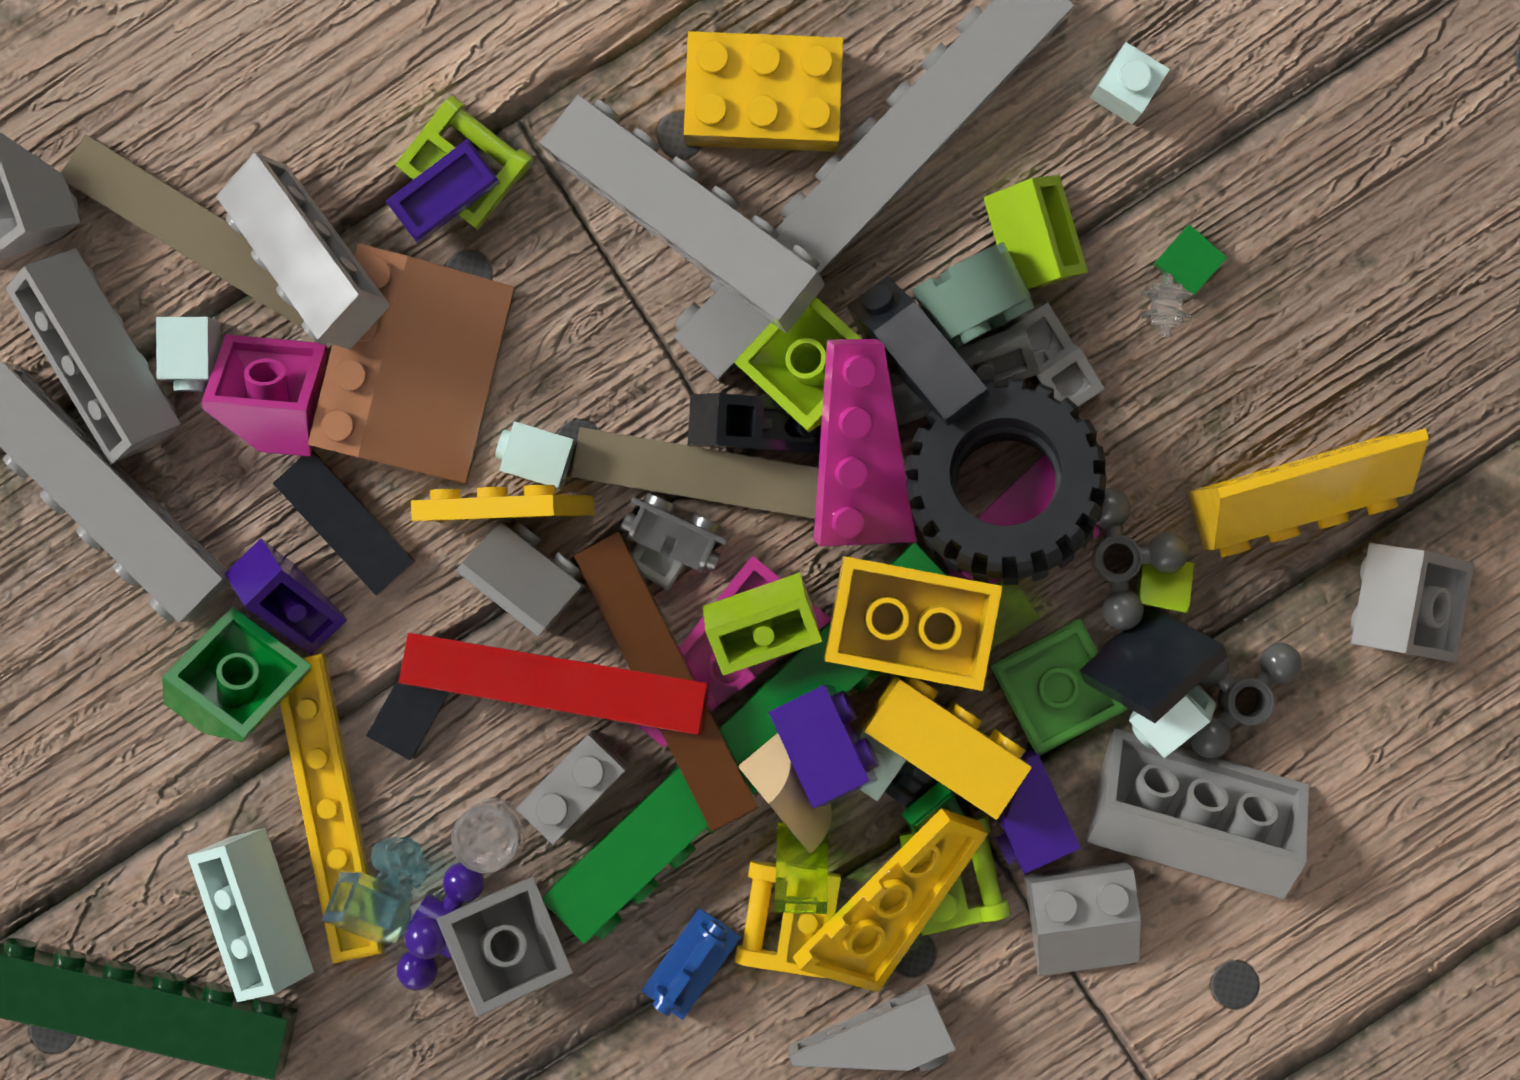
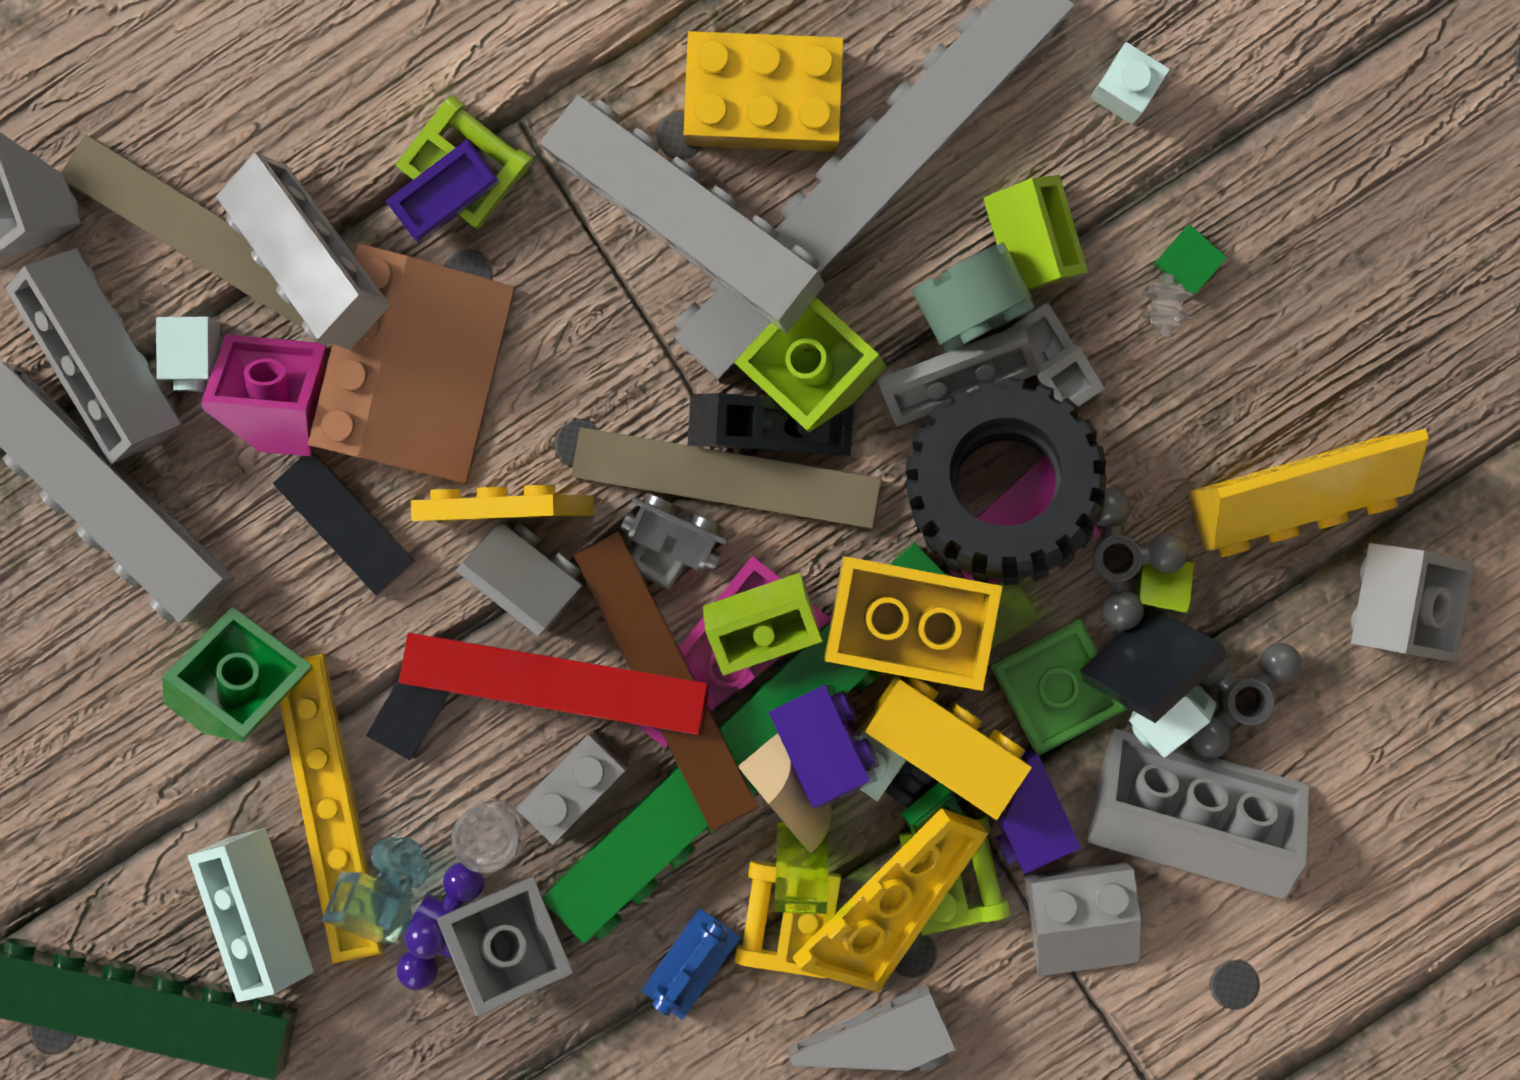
dark purple slope [225,538,347,655] -> none
light aqua brick [495,421,577,490] -> none
dark pink wing [814,339,917,547] -> none
black slope [846,276,990,426] -> none

